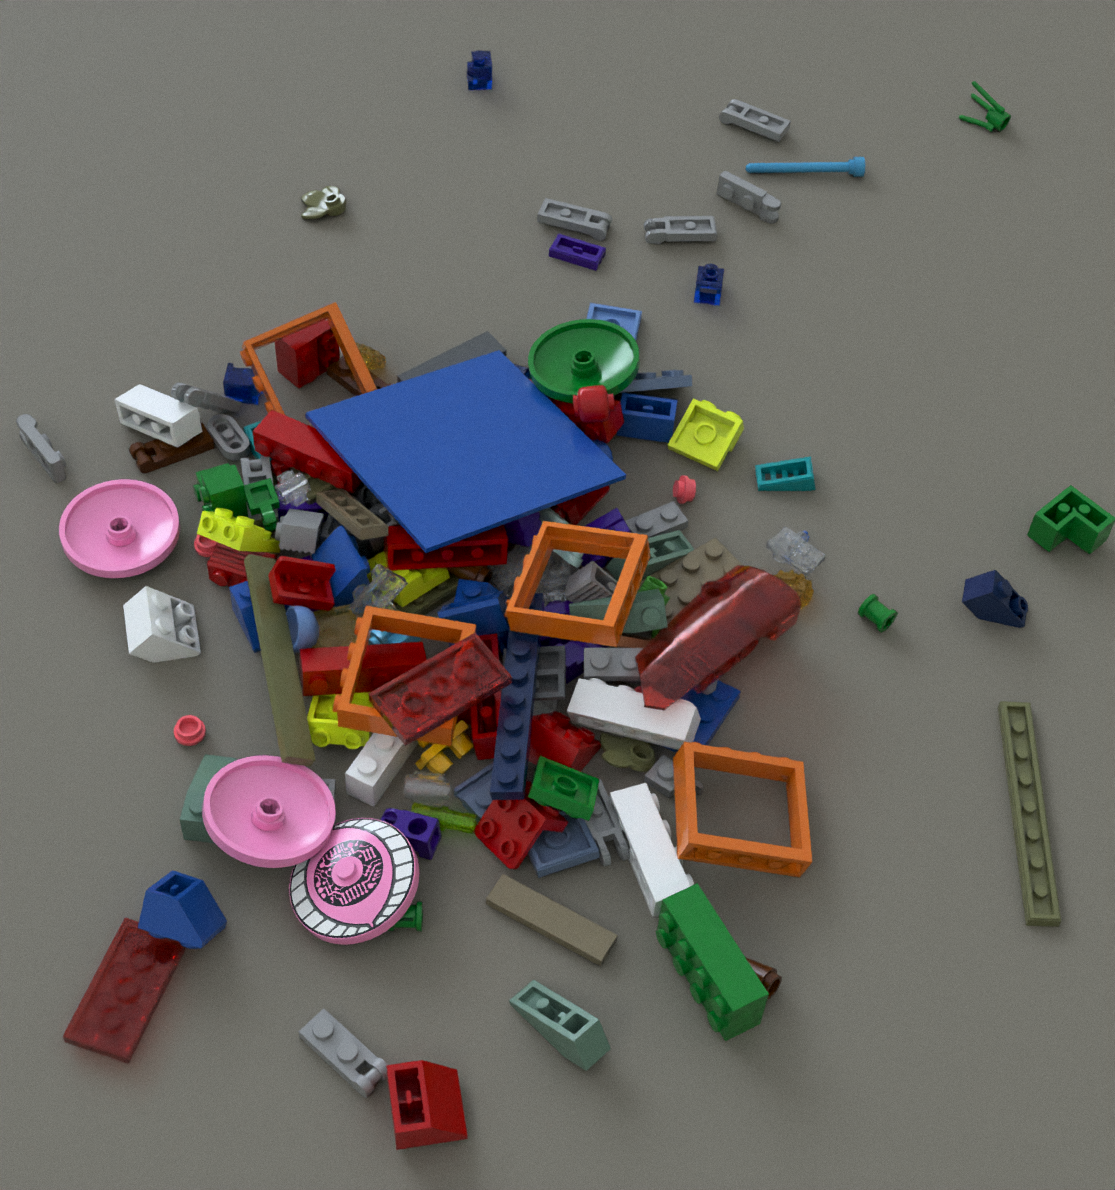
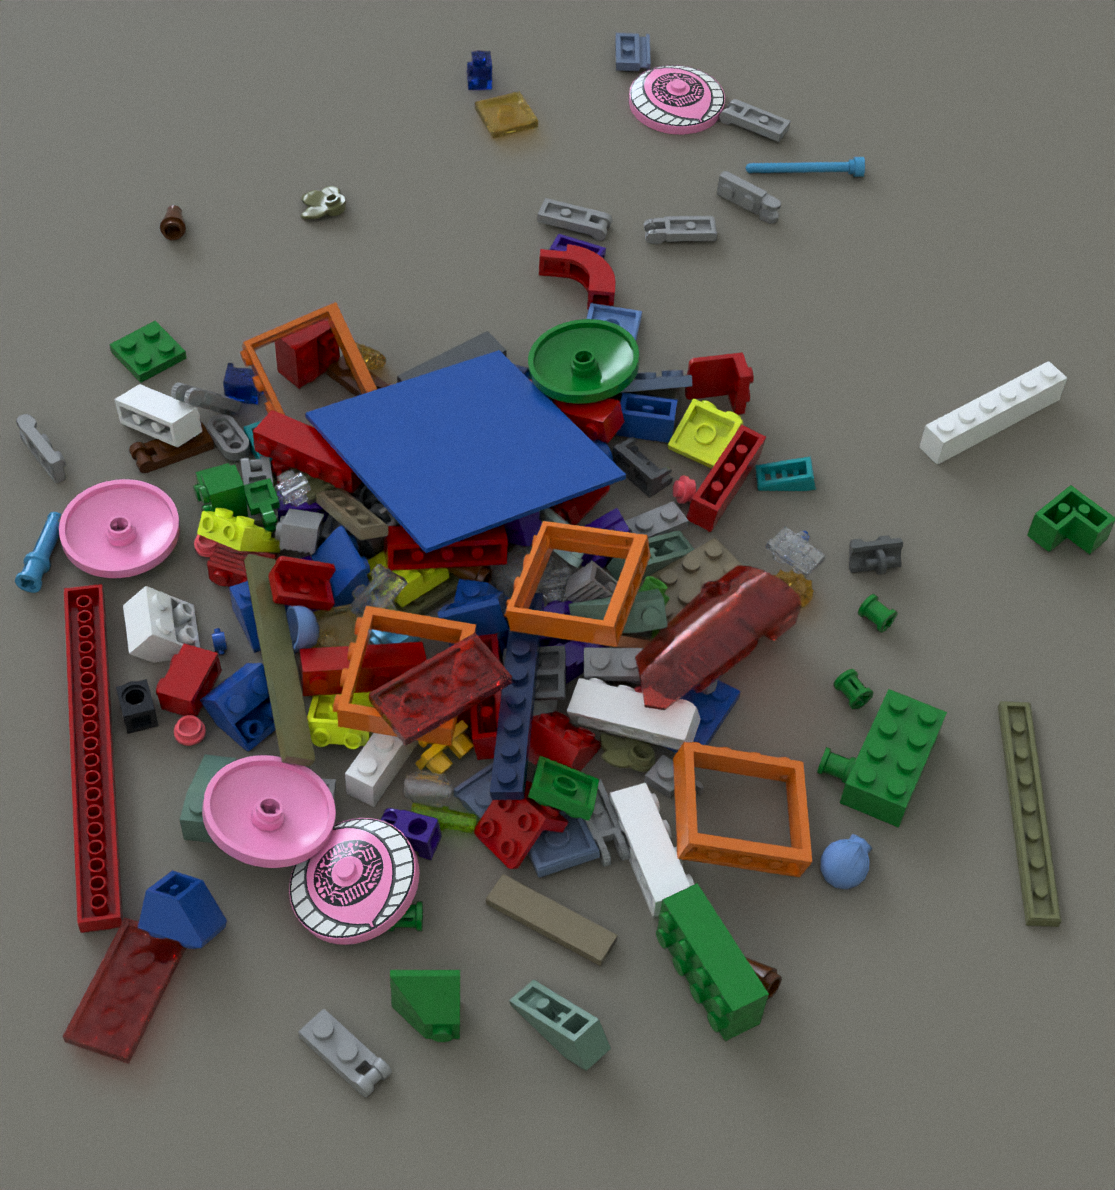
red slope [386,1060,468,1150] -> none
red head [573,385,615,424] -> none
clear blue brick [694,263,724,306] -> none
green plant [959,81,1011,132] -> none
dark blue slope [962,570,1028,628] -> none
none -> dark azure pin [15,512,61,593]
none -> red piece [64,584,123,933]
none -> green plate [109,320,187,383]
none -> black brick [116,679,159,734]
none -> red brick [156,643,222,717]
none -> reddish brown cone [160,205,186,240]
none -> blue slope [200,663,276,751]
none -> blue piece [212,628,227,655]
none -> green slope [390,970,460,1042]
none -> clear yellow plate [475,91,538,139]
none -> red arch [539,244,616,309]
none -> dark grey hinge [613,437,673,498]
none -> sand blue plate [615,33,651,71]
none -> dish [629,65,725,135]
none -> red bracket [685,352,754,415]
none -> red brick [686,424,766,532]
none -> green bush [817,747,856,784]
none -> medium blue piece [820,834,873,890]
none -> green bush [833,669,874,709]
none -> green brick [840,689,947,828]
none -> dark grey hips [849,535,903,575]
none -> white brick [919,361,1067,465]

